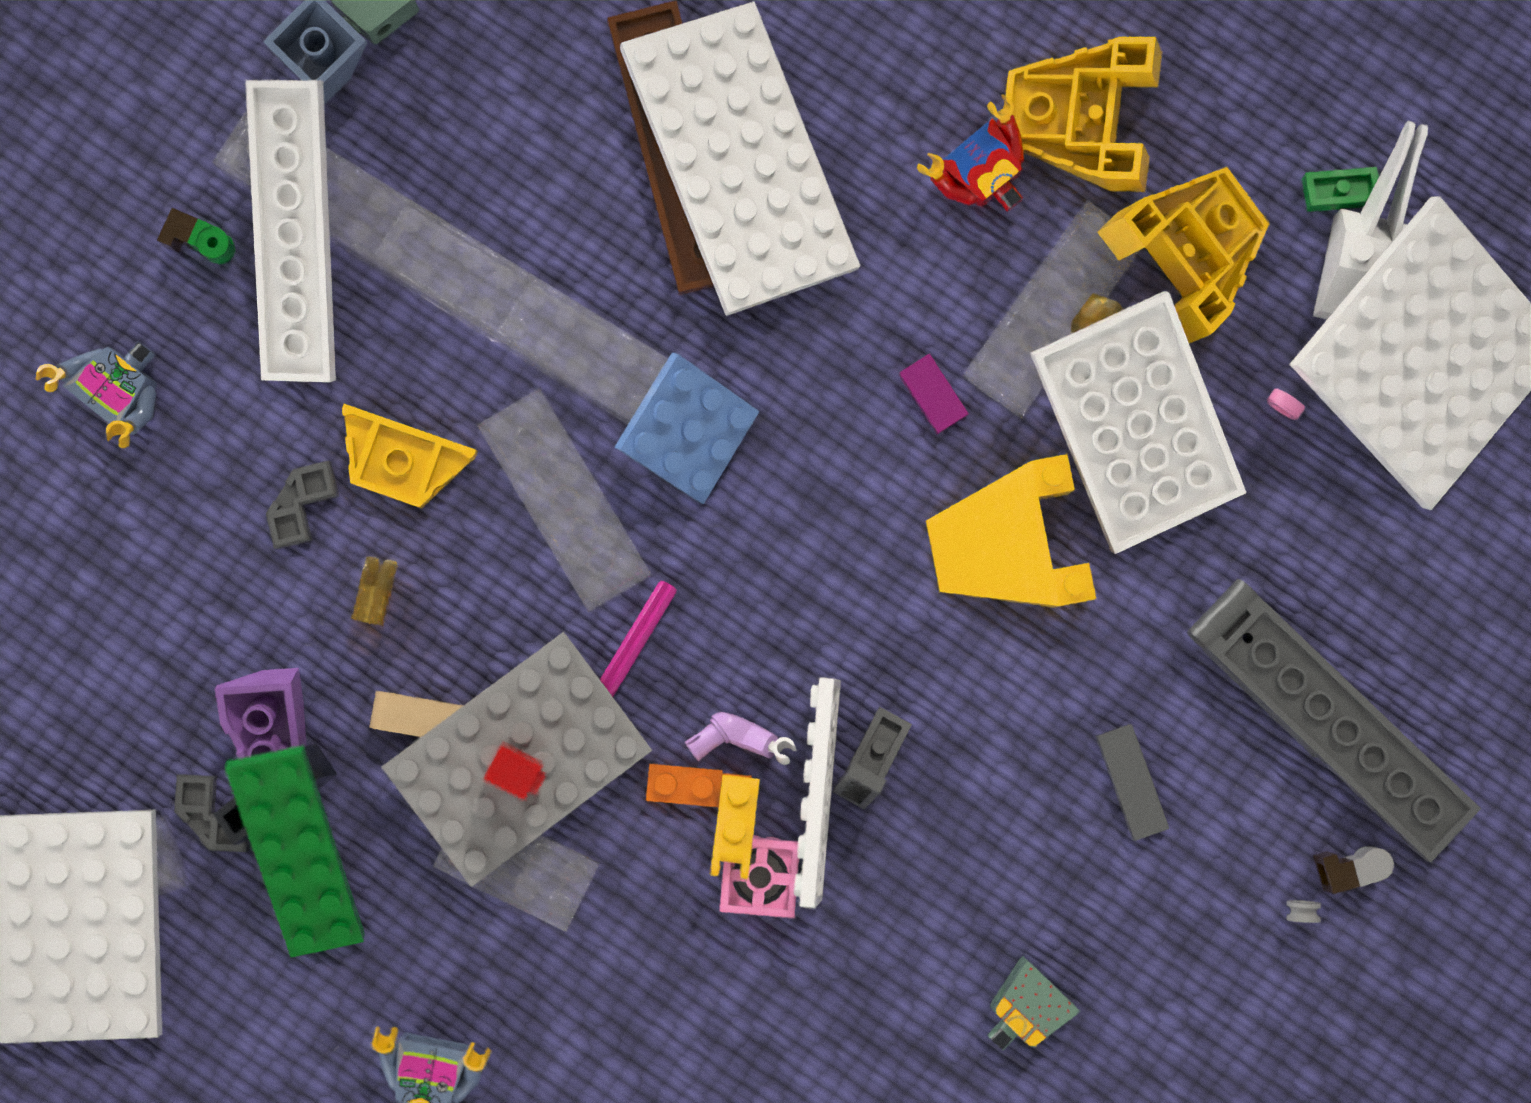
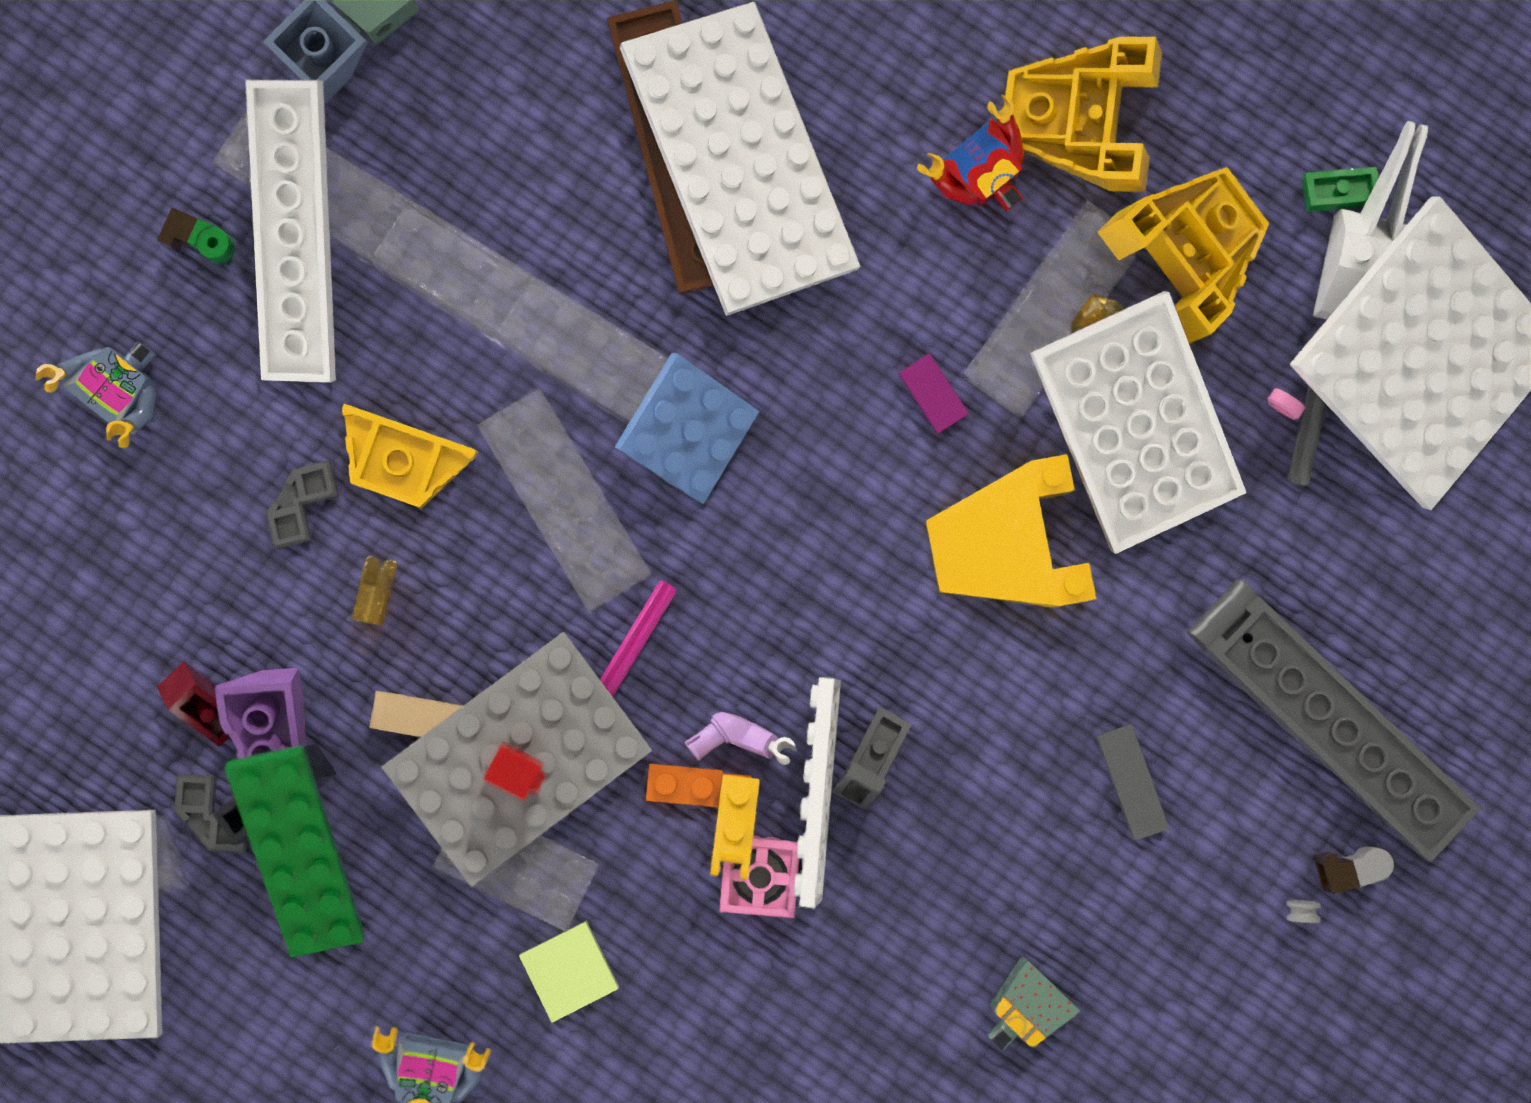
none -> dark red slope [157,662,230,747]
none -> yellowish green tile [519,920,619,1023]
none -> dark grey axle [1287,385,1327,486]

